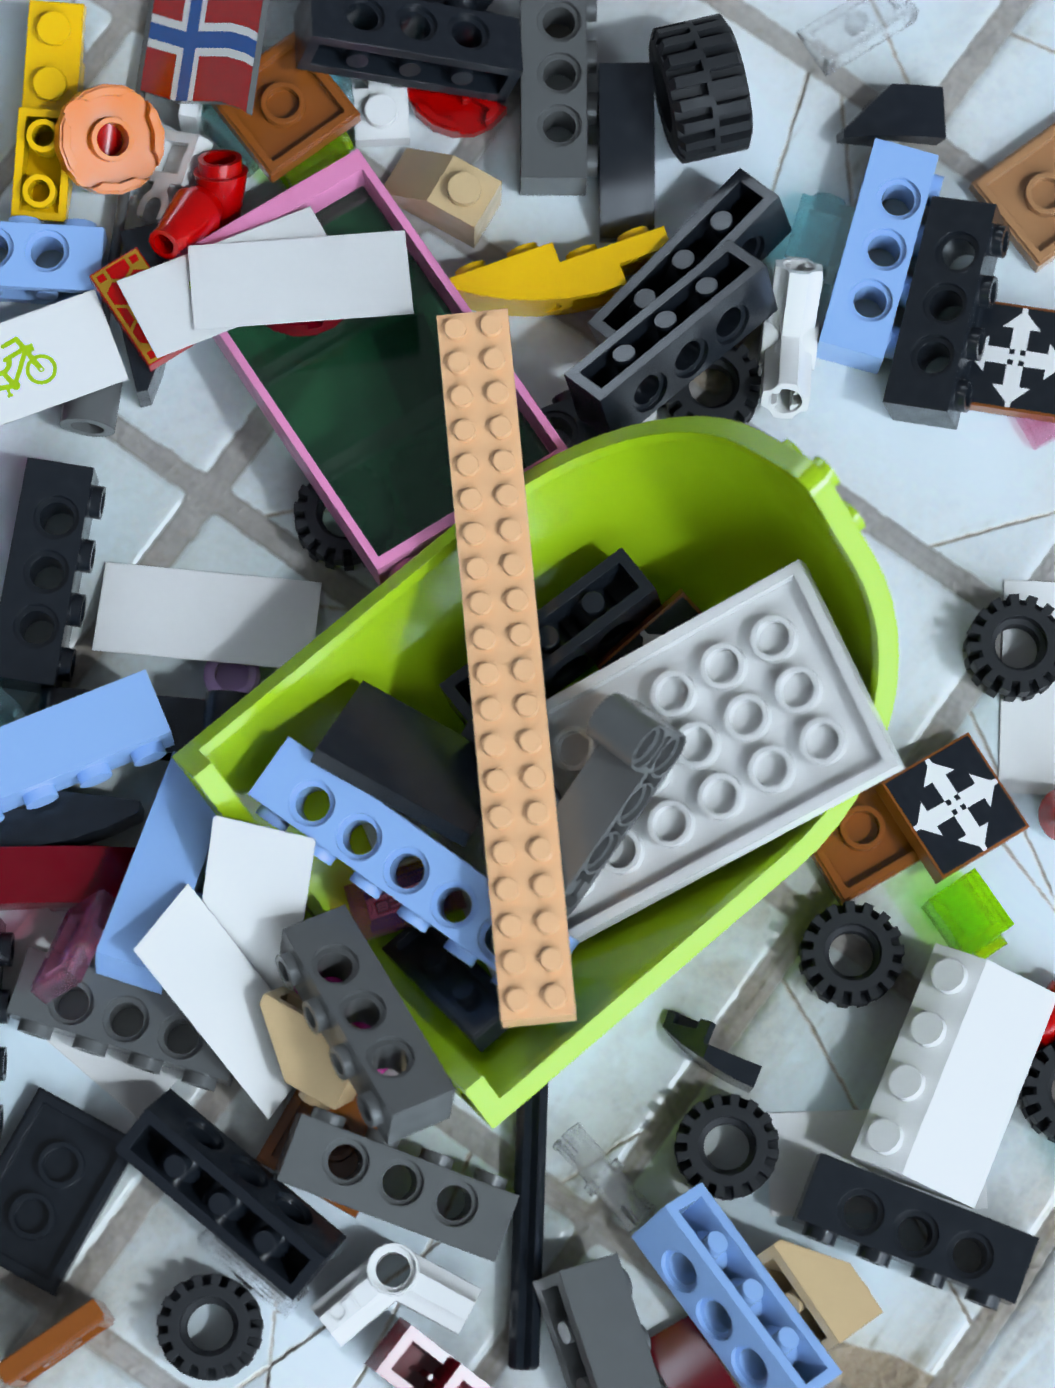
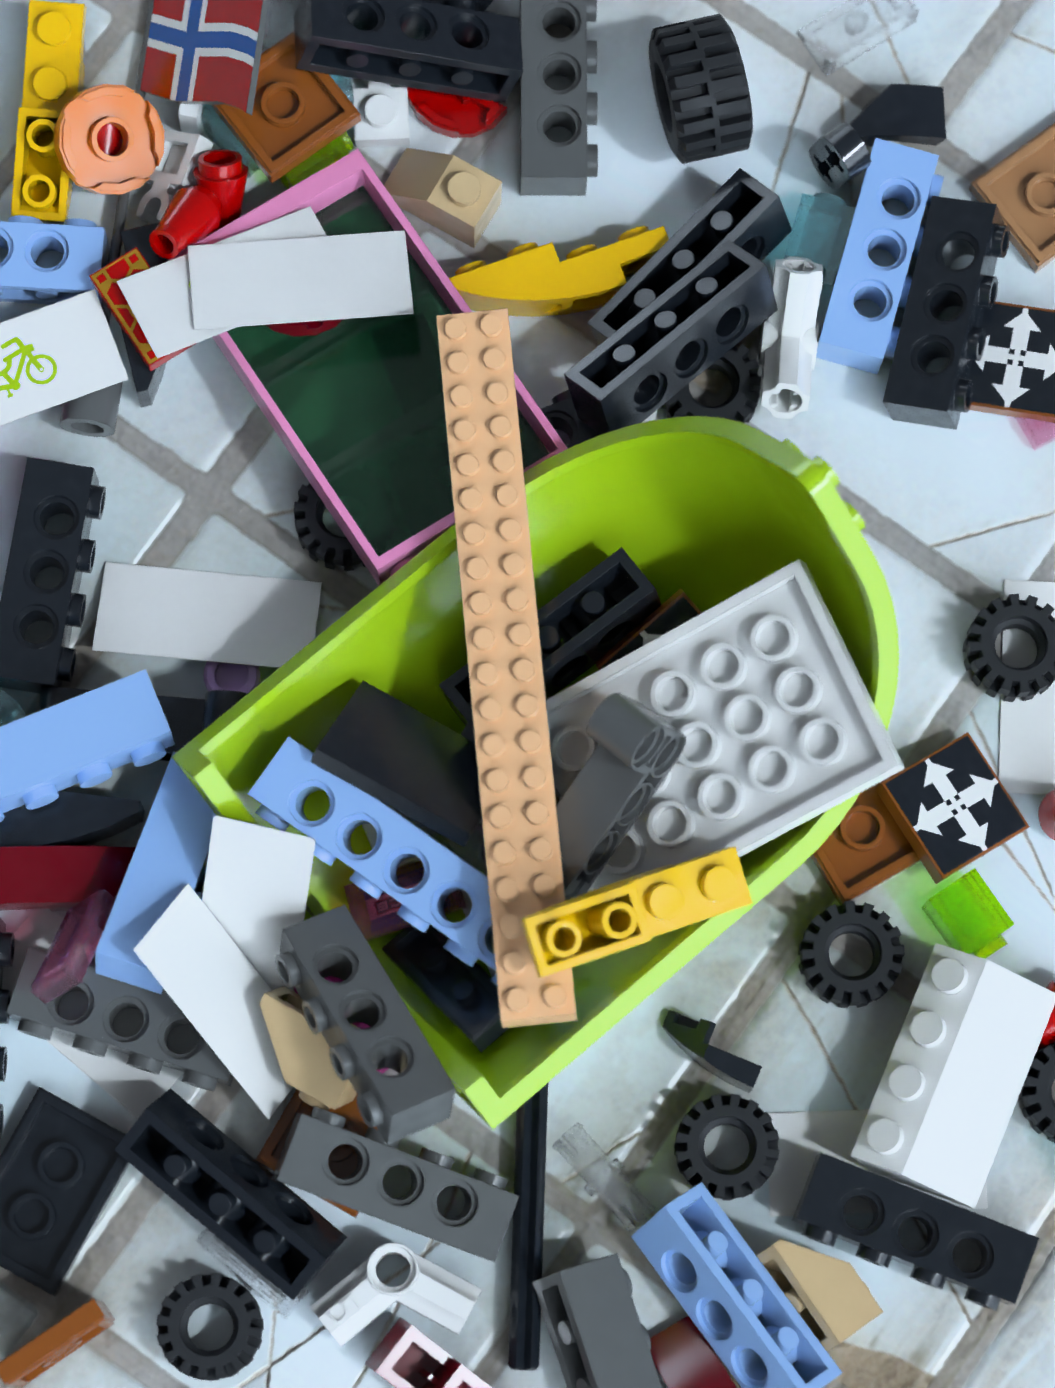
black slope [597,63,655,242] -> none
none -> yellow slope [521,847,753,977]
none -> black beam [809,123,871,190]

